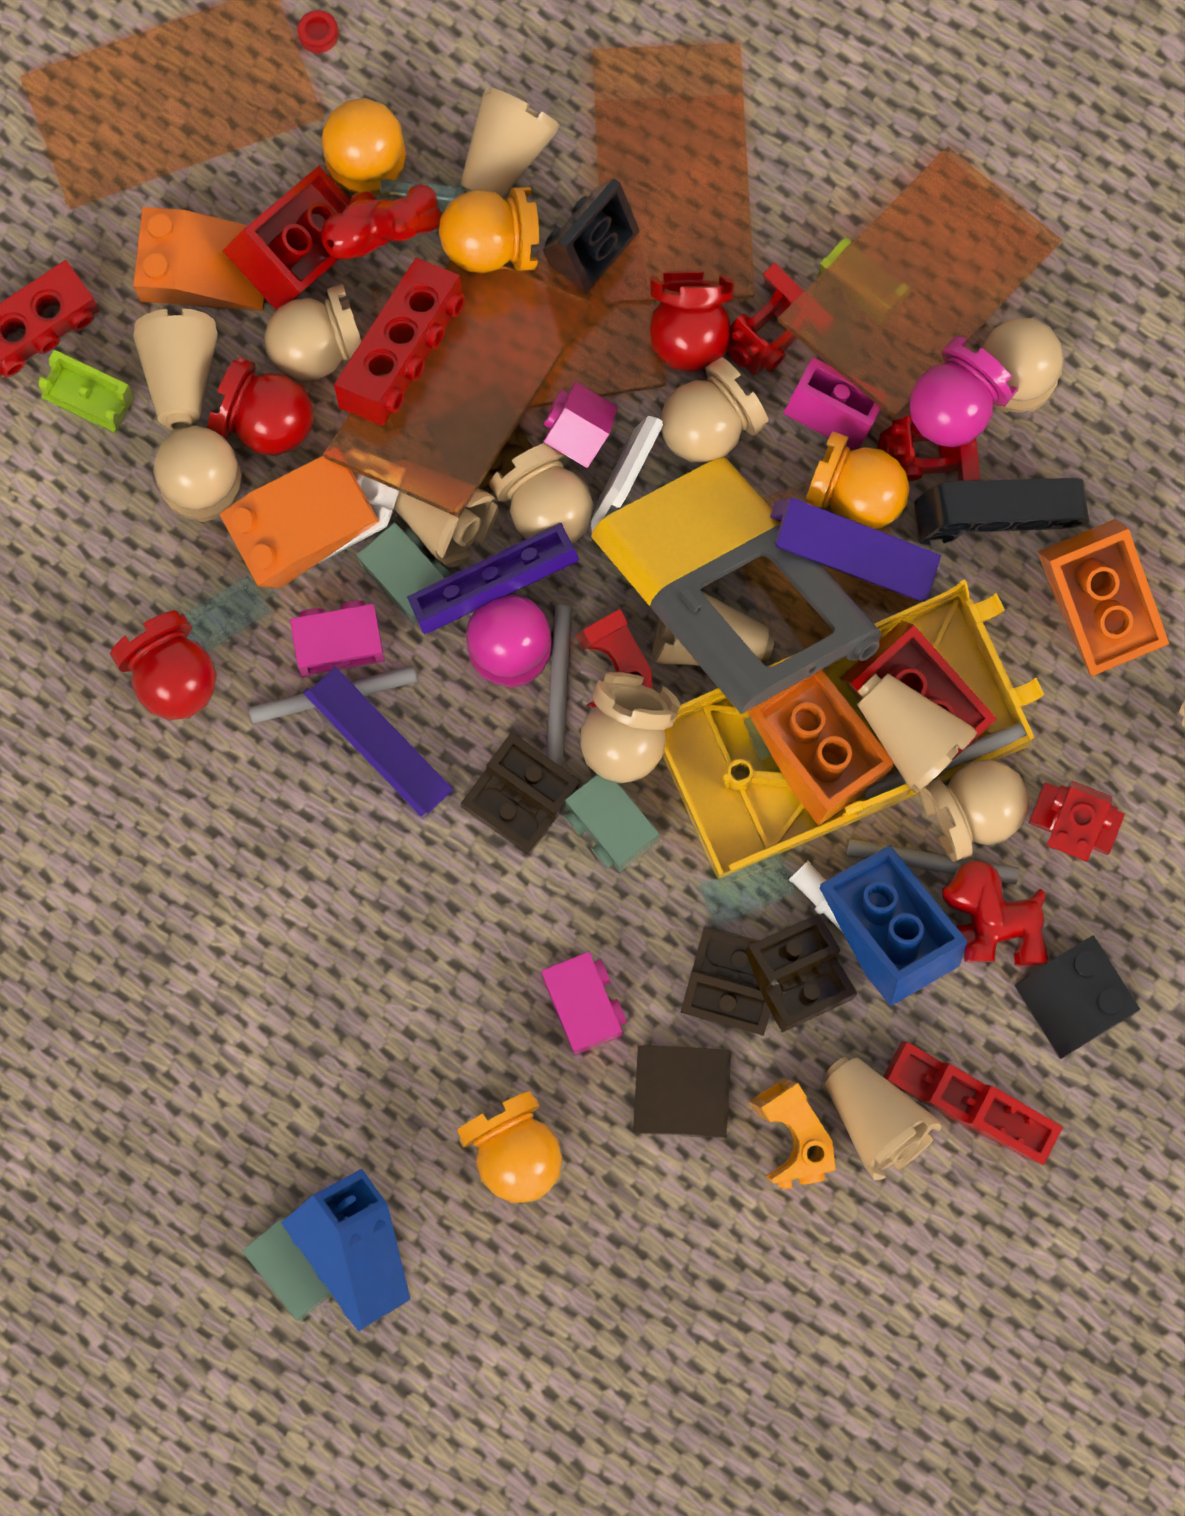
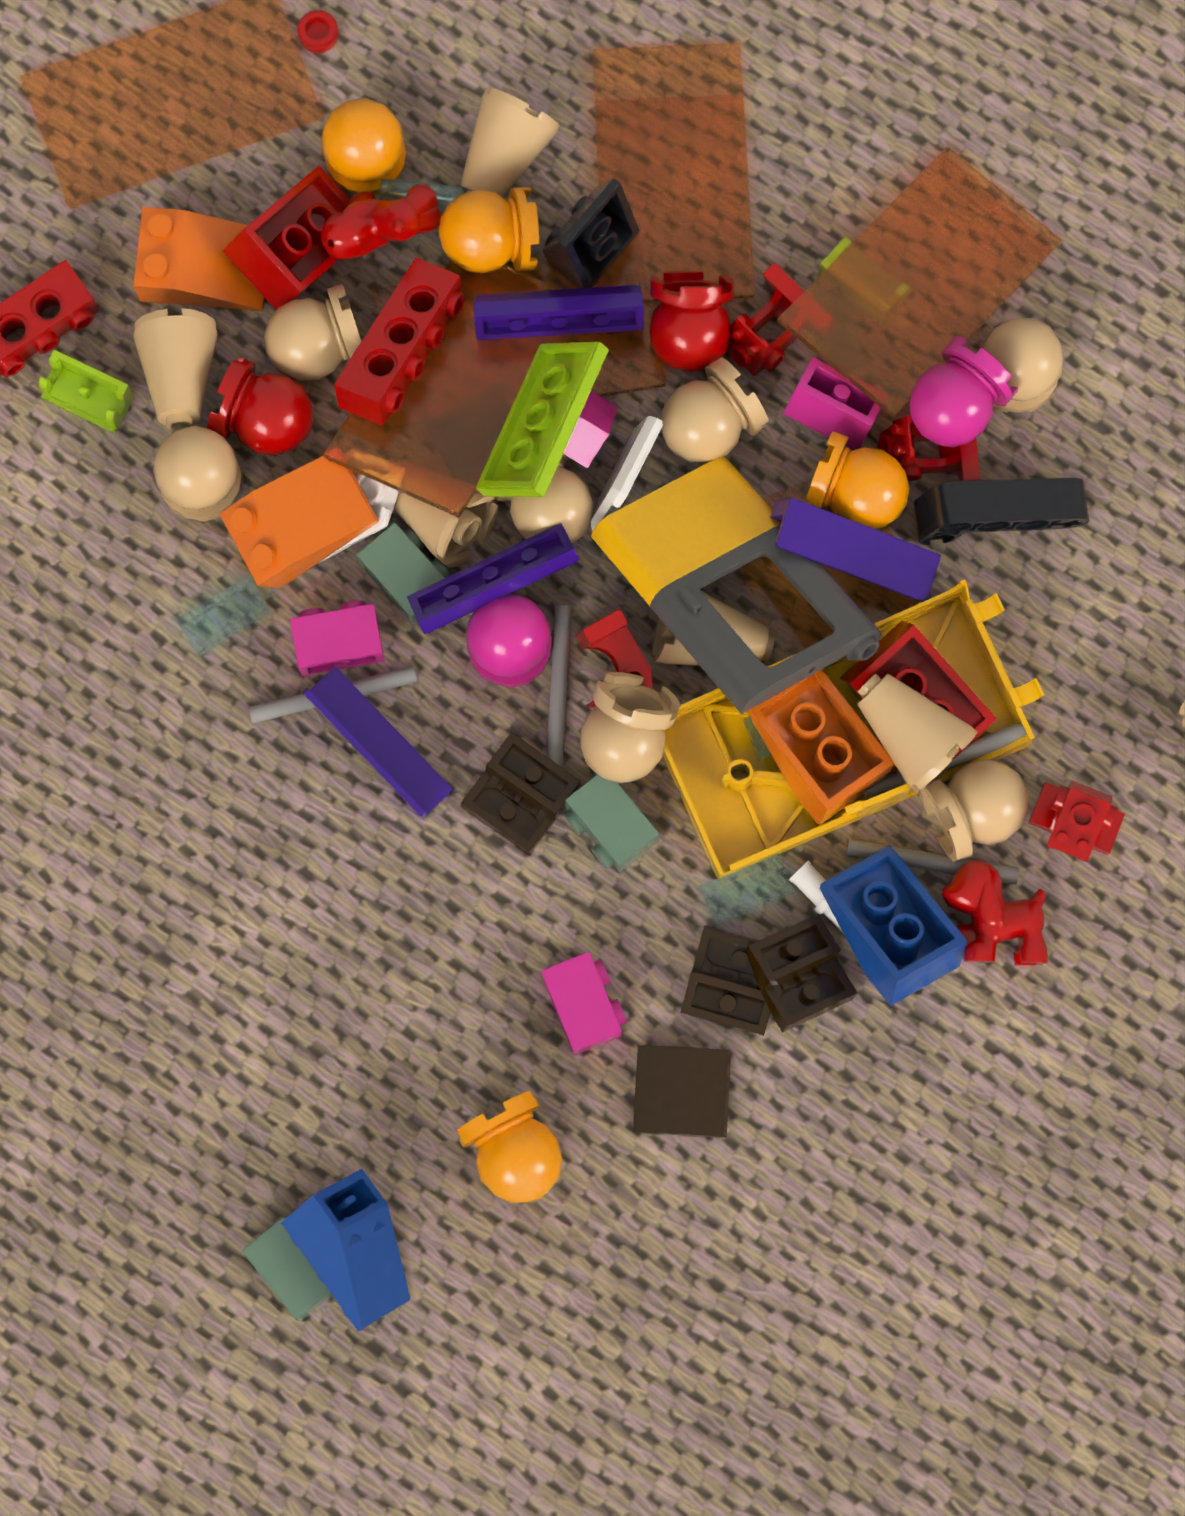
red tile [110,610,217,721] -> none
light orange tile [748,1078,836,1189] -> none
tan cone [825,1057,942,1181] -> none
red slope [883,1041,1063,1166] -> none
black slope [1014,935,1141,1059] -> none
orange slope [1037,519,1169,676] -> none
none -> dark purple panel [473,285,644,340]
none -> lime tile [476,342,609,497]

